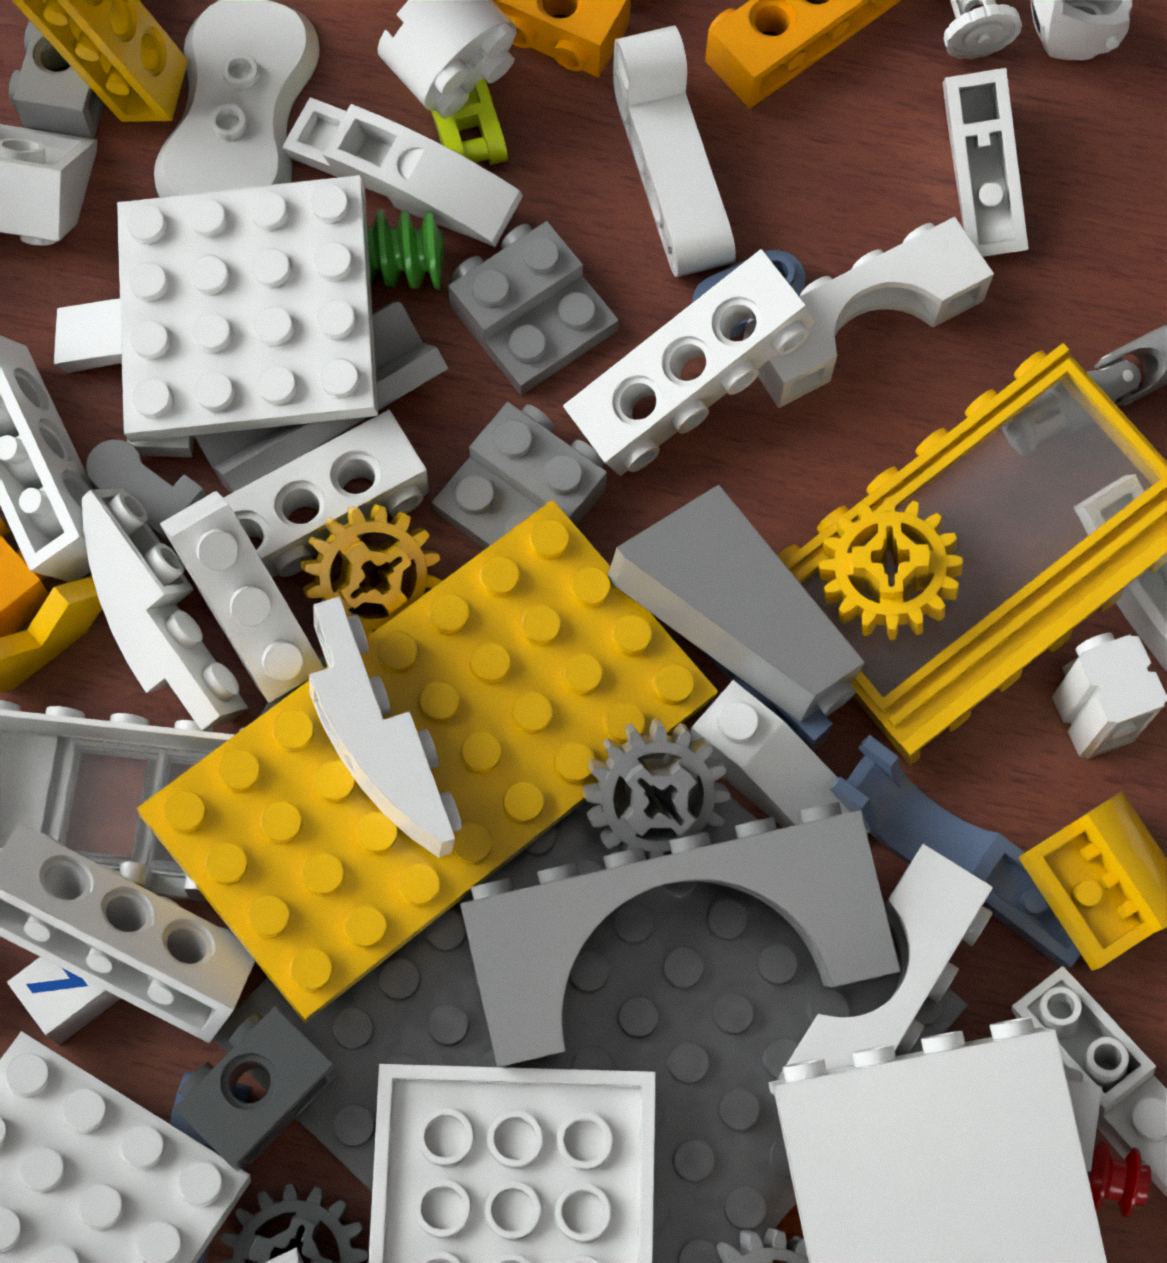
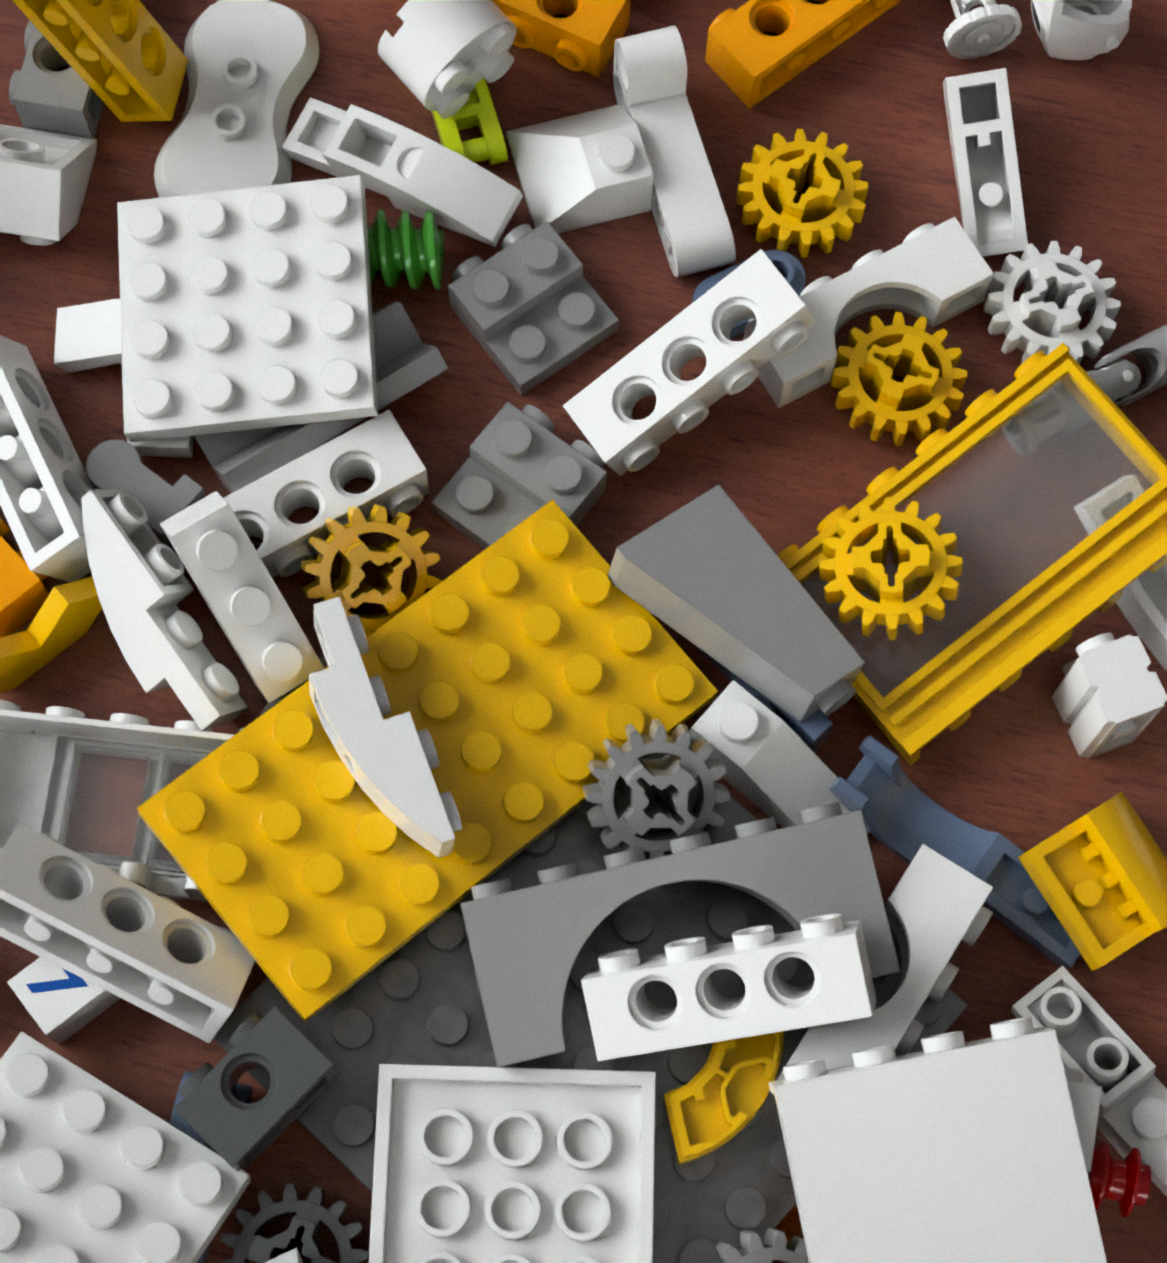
none -> white slope [506,104,654,234]
none -> white brick [581,913,877,1061]
none -> yellow tile [663,1031,784,1165]
none -> yellow gear [736,129,869,258]
none -> yellow gear [830,312,967,446]
none -> white gear [984,241,1121,364]

